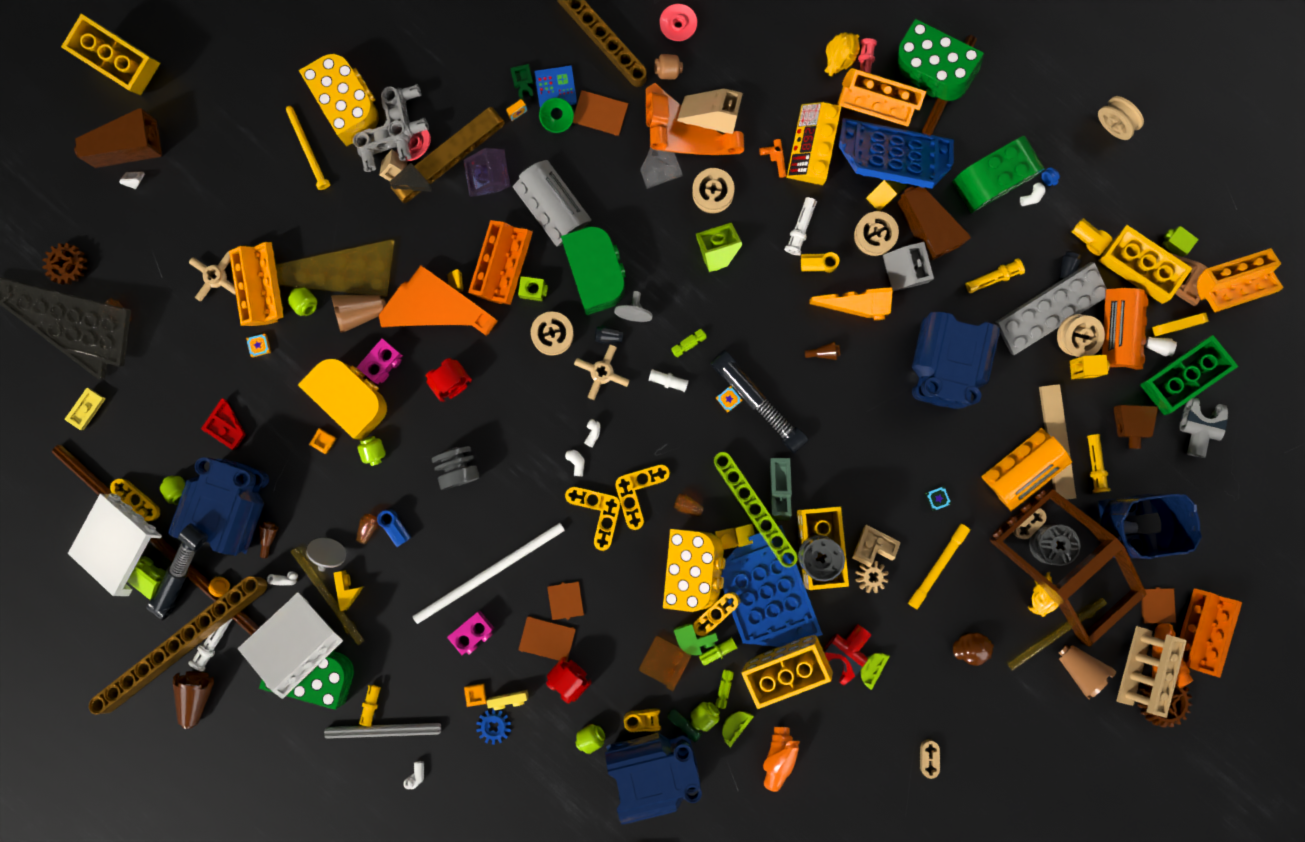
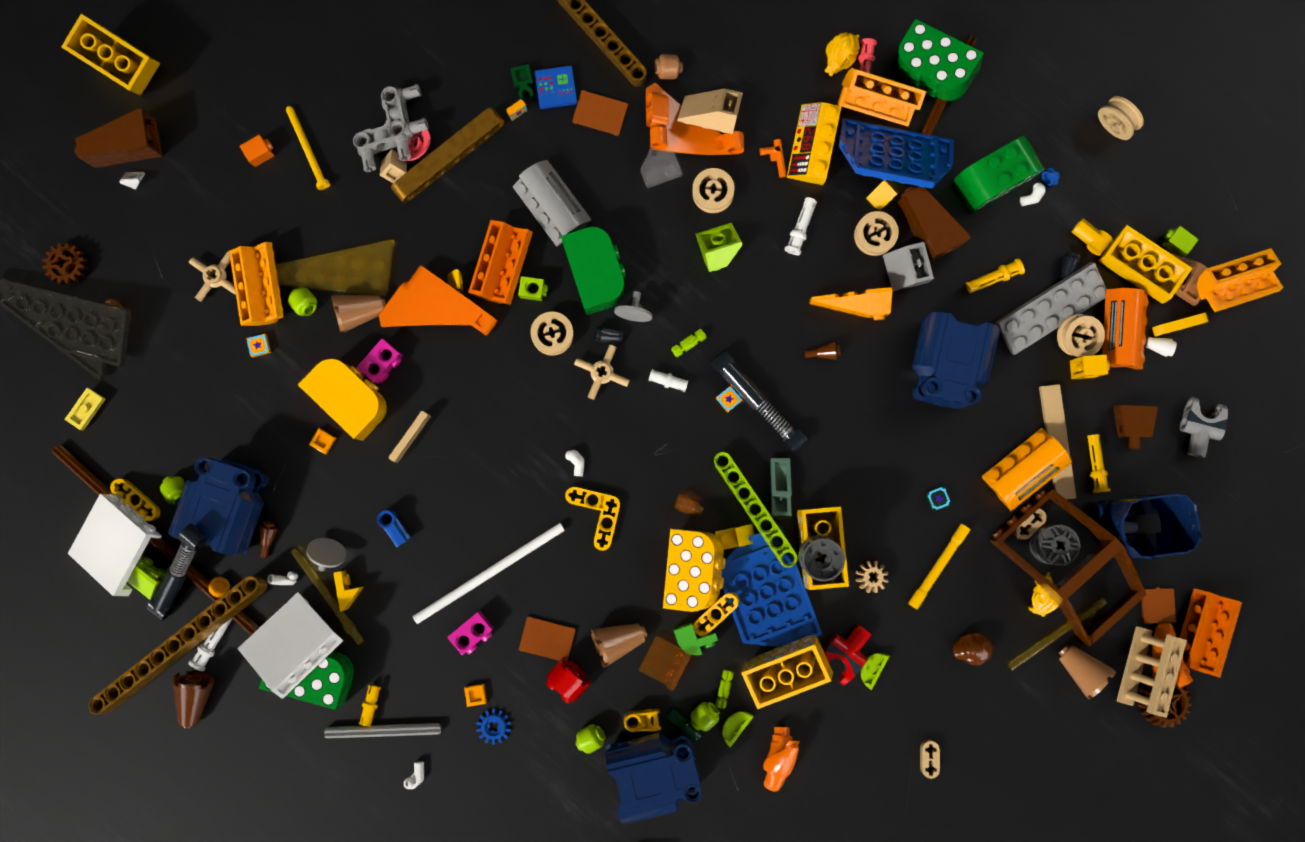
red wing [201,398,246,450] -> none
yellow brick [299,54,379,146] -> none
clear orange cone [356,514,379,544] -> none
lime head [357,436,386,466] -> none
clear smoke slope [390,163,432,192] -> none
red brick [426,358,472,402] -> none
dark grey wheel [431,446,480,490] -> none
clear purple slope [463,148,510,197] -> none
light yellow plate [487,690,529,710] -> none
green piece [539,97,574,133] -> none
dark orange piece [547,582,584,620] -> none
white arm [584,419,600,447] -> none
yellow beam [616,465,670,530] -> none
coral dish [660,4,697,41] -> none
lime axle [699,637,738,665] -> none
yellow piece [801,252,840,273] -> none
tan plate [852,525,901,567] -> none
green brick [1140,335,1238,415] -> none
none -> orange brick [240,135,274,167]
none -> tan tile [389,411,431,463]
none -> medium nougat cone [591,623,647,667]

